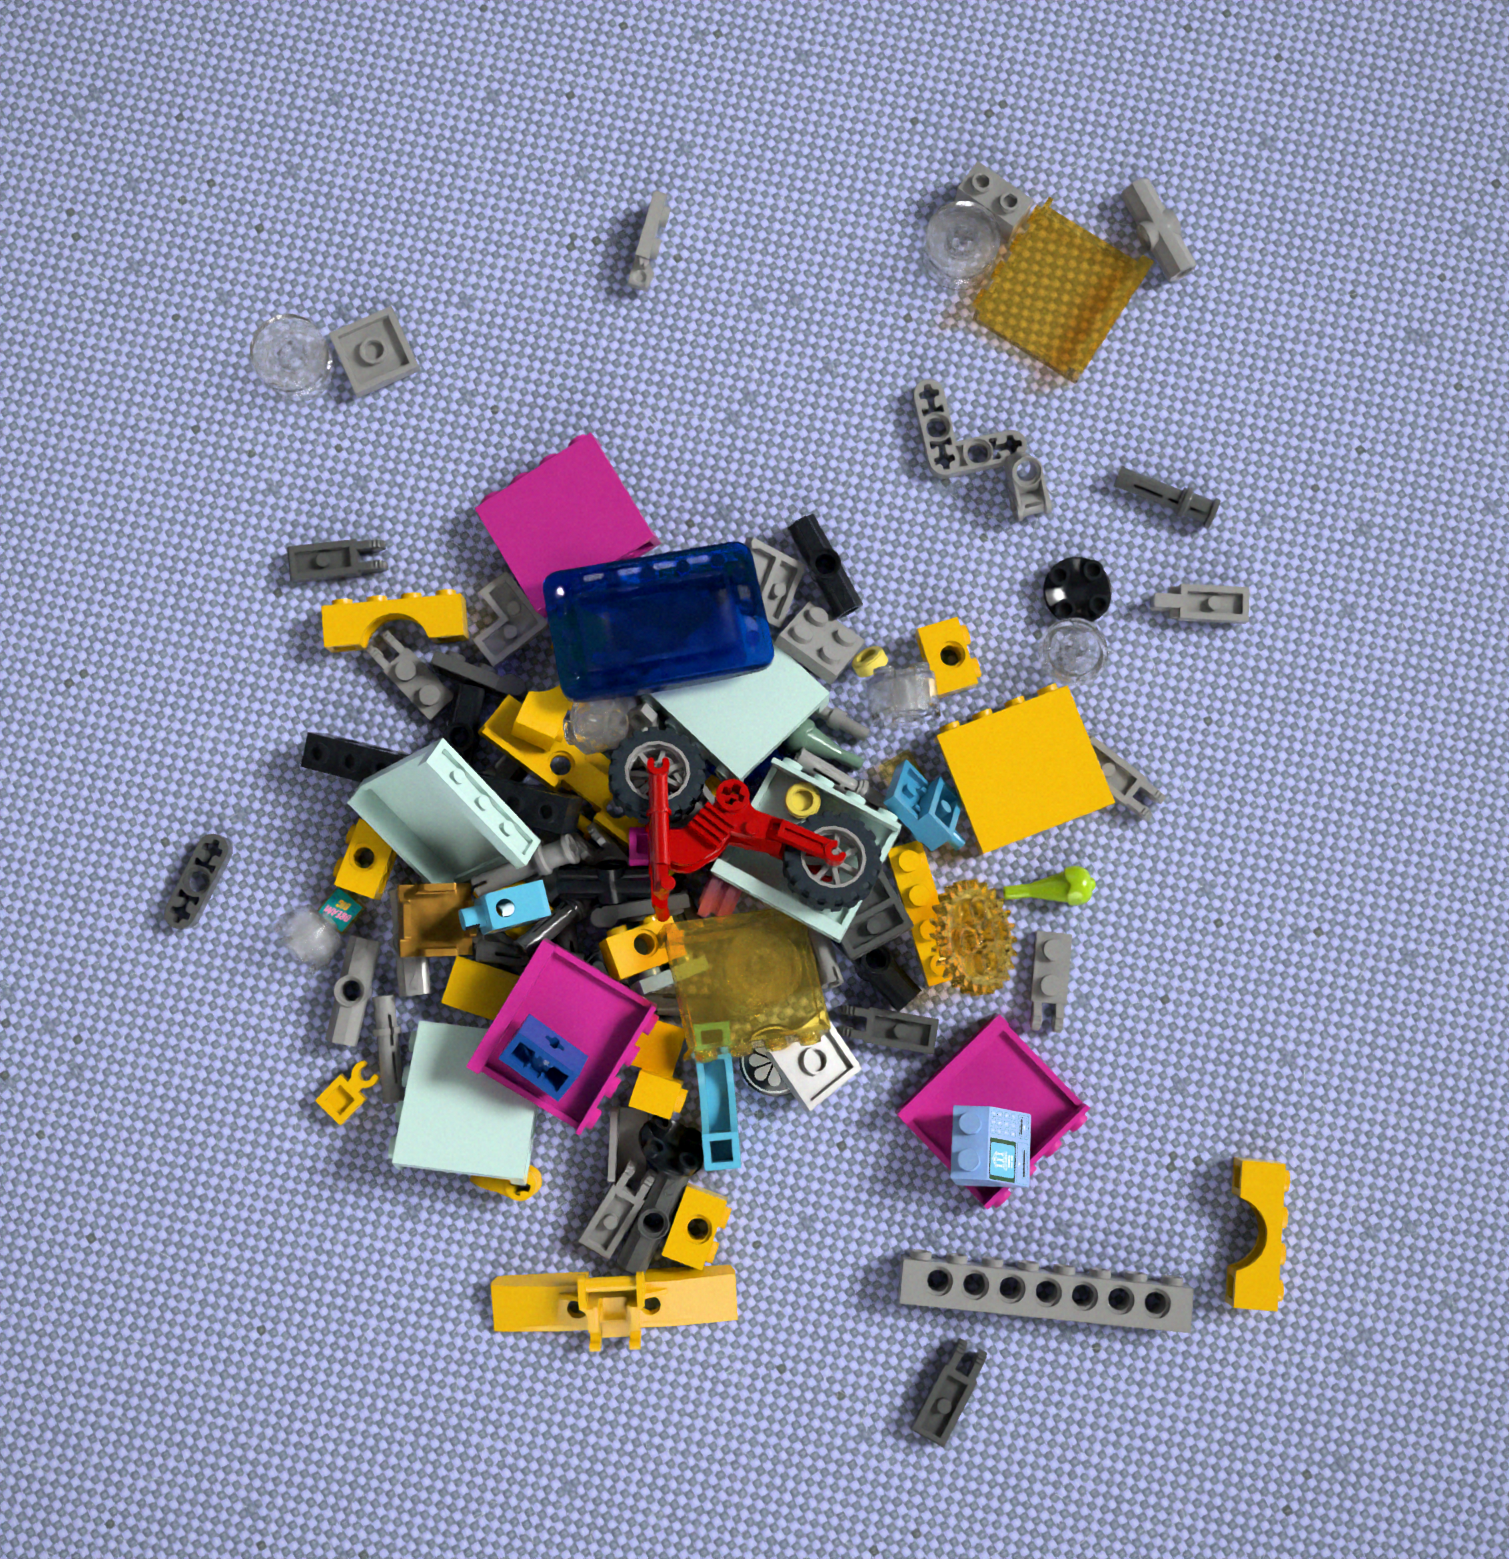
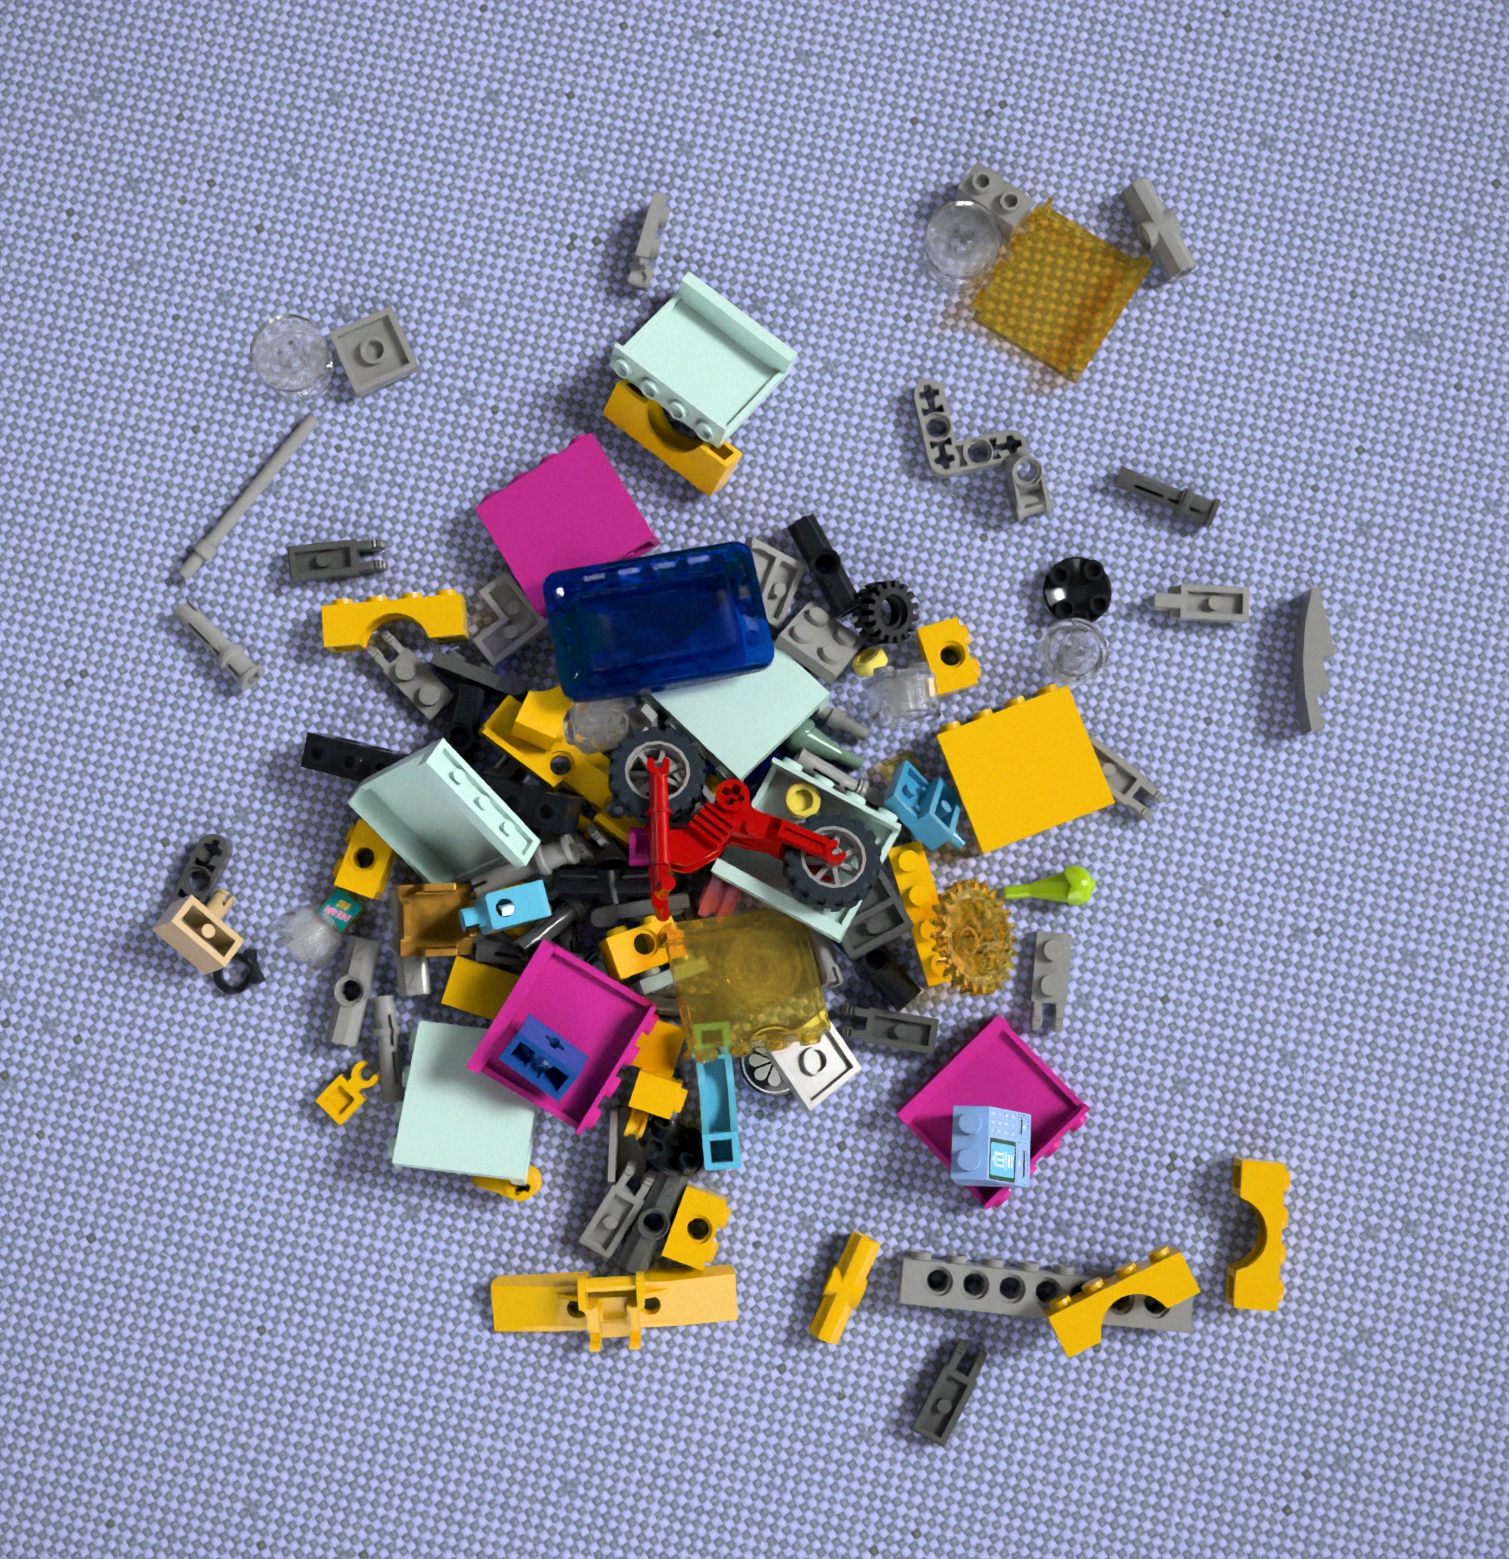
none -> tan brick [151,889,245,975]
none -> light grey pin [174,600,265,691]
none -> light grey bar [177,413,319,581]
none -> black piece [213,948,265,994]
none -> yellow arch [602,379,743,497]
none -> light aqua panel [609,272,798,449]
none -> yellow bush [623,1107,649,1140]
none -> yellow piece [809,1230,881,1345]
none -> black tyre [852,580,919,644]
none -> yellow arch [1043,1245,1201,1358]
none -> light grey slope [1293,586,1336,735]

